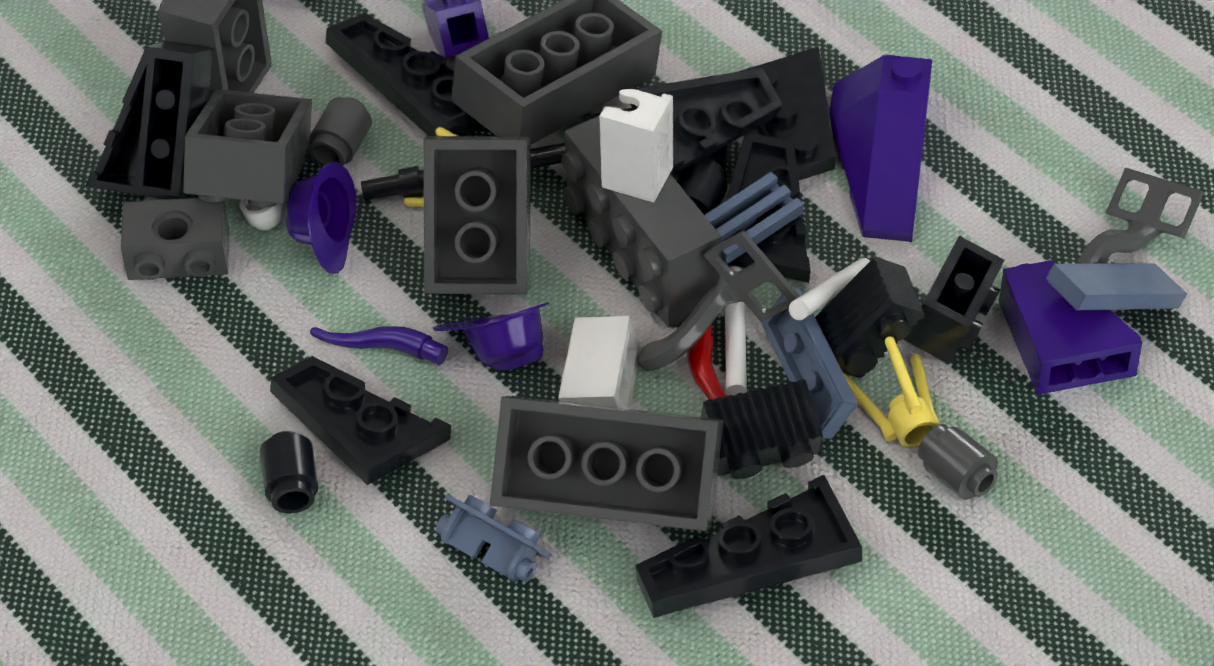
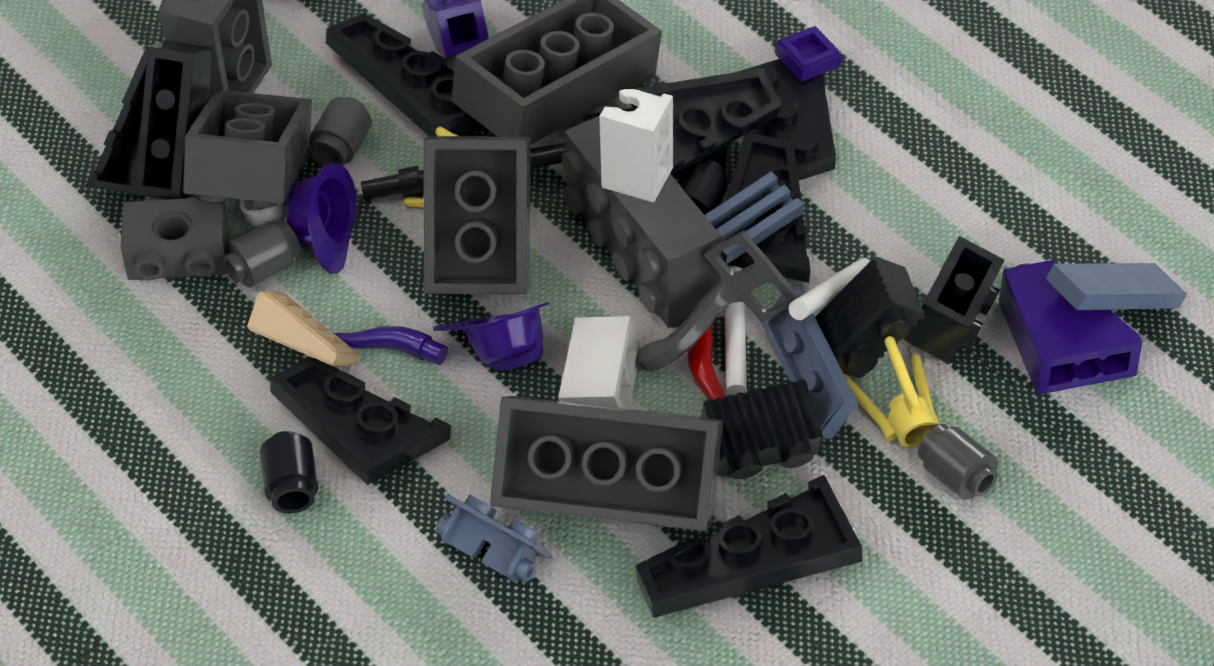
dark purple wedge [829,55,933,242] -> none
dark grey piece [1077,167,1204,264] -> none
none -> dark grey brick [222,220,301,288]
none -> tan slope [247,290,359,366]
none -> dark purple tile [775,26,842,82]

